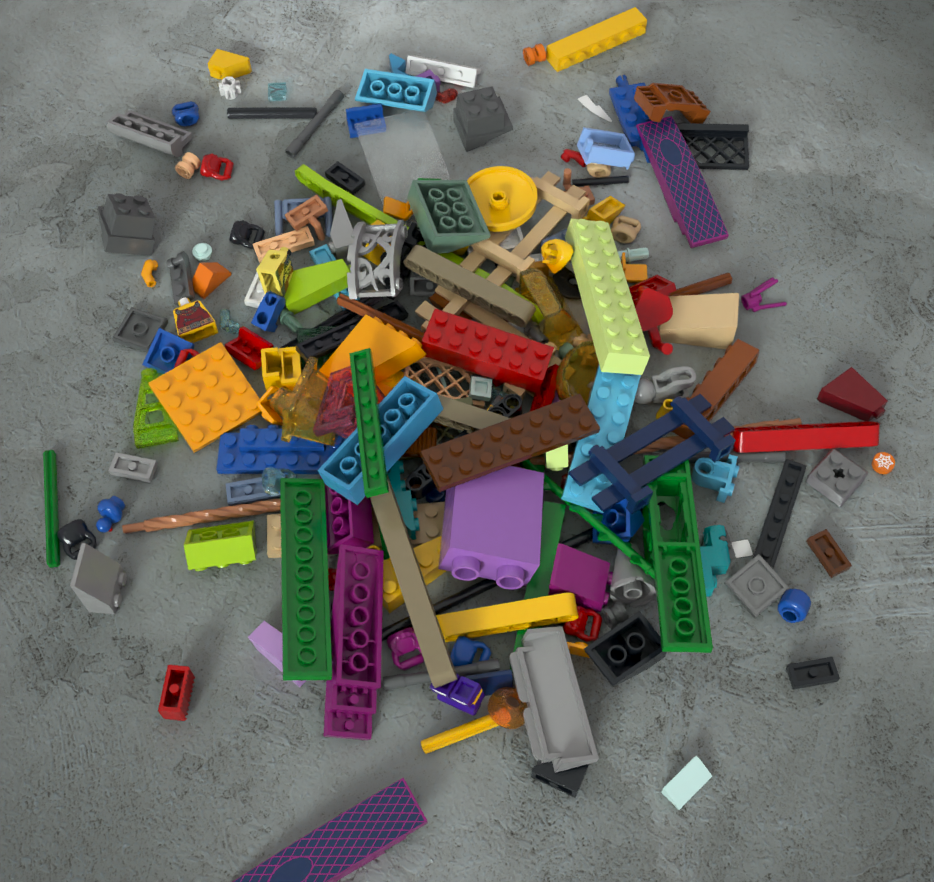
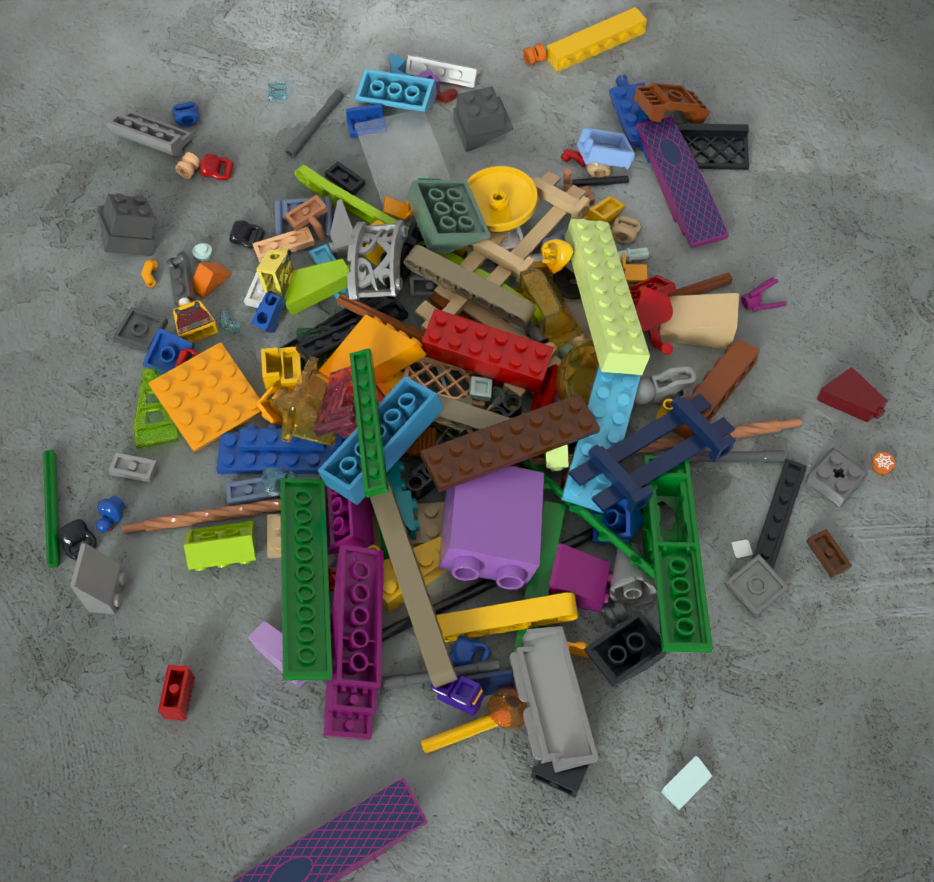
yellow slope [207,49,252,80] -> none
white gear [218,77,241,100] -> none
red bracket [224,326,274,370] -> none
black axle [227,107,317,119] -> none
sand green axle [278,307,303,334] -> none
magenta piece [387,627,424,671] -> none
dark blue plate [425,487,446,503] -> none
red piece [562,606,602,642] -> none
white sticker [578,95,612,122] -> none
medium azure pin [691,454,739,503] -> none
teal plate [700,525,735,597] -> none
red beam [732,421,880,453] -> none
blue head [778,589,811,623] -> none
black plate [786,657,840,690] -> none

